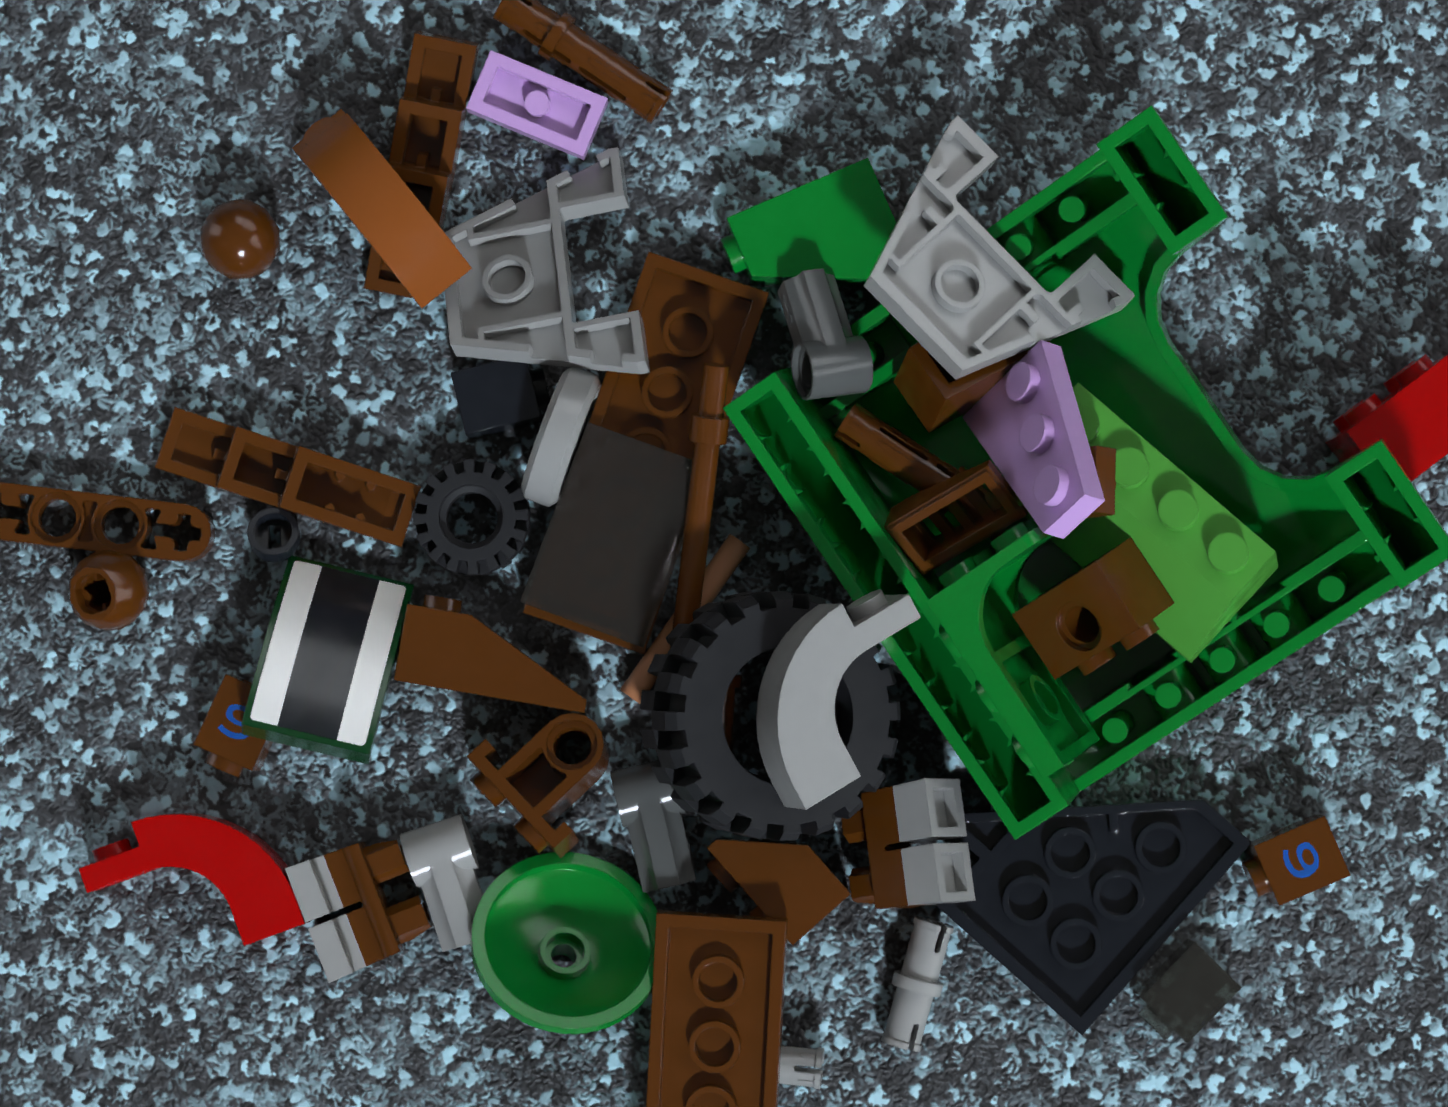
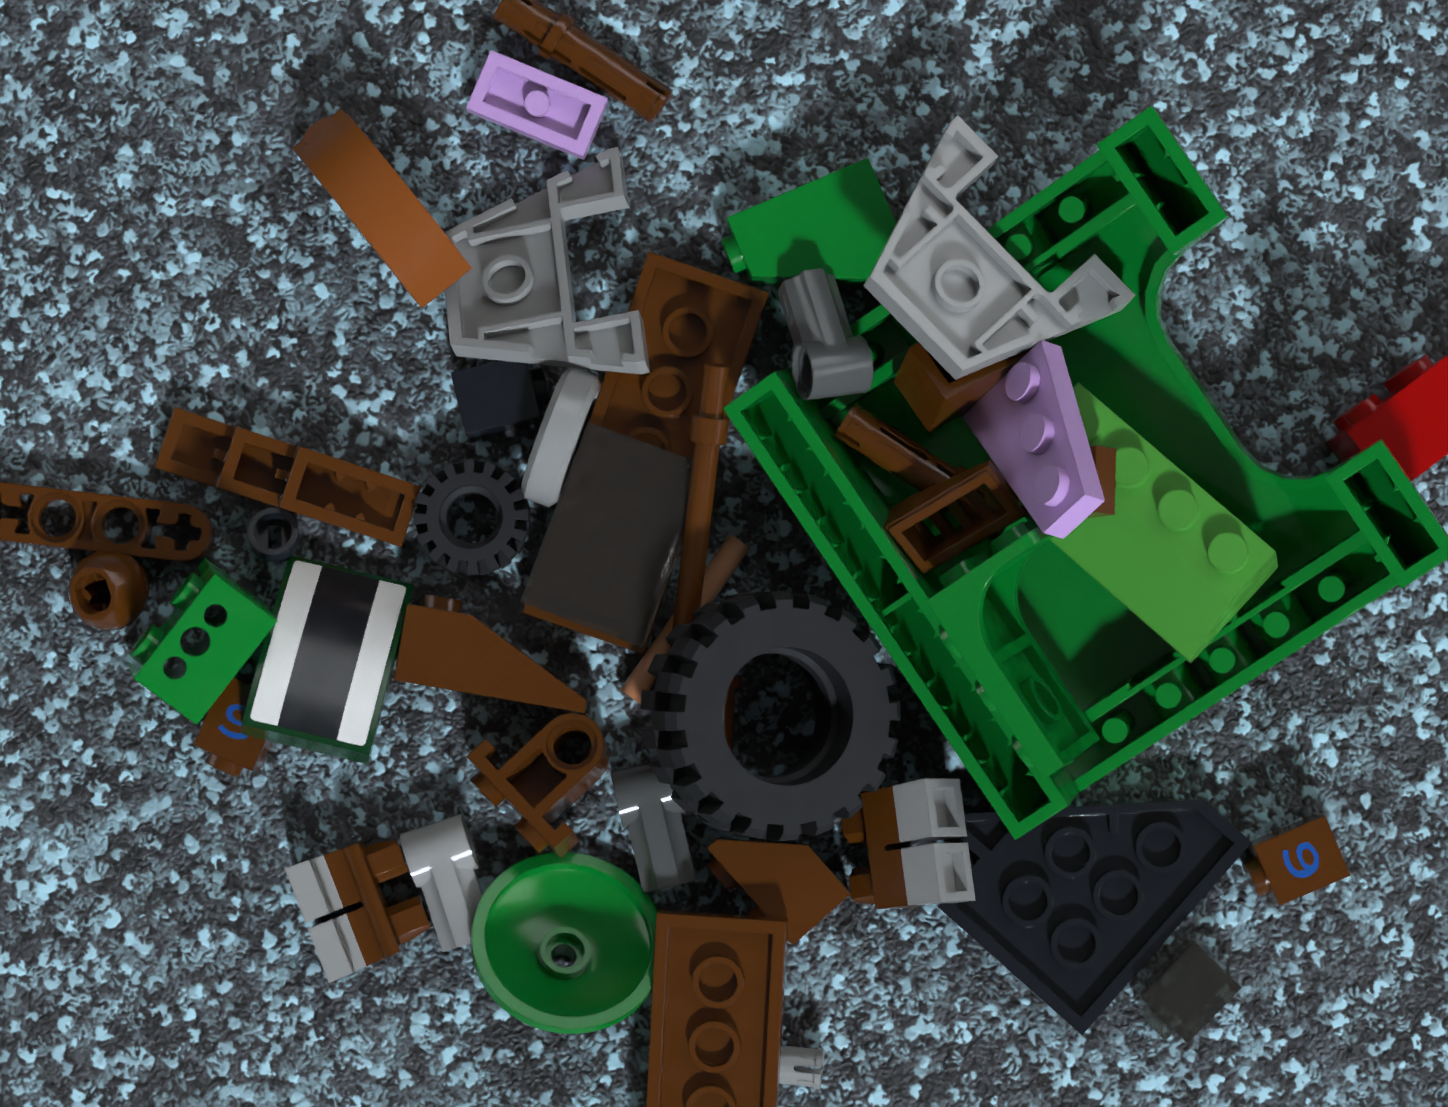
red arch [79,813,312,946] -> none
reddish brown piece [200,199,280,280] -> none
reddish brown slope [364,31,480,298] -> none
light grey arch [756,589,921,810] -> none
light grey pin [881,916,954,1052] -> none
reddish brown brick [1012,537,1174,679] -> none
none -> green piece [126,556,277,725]

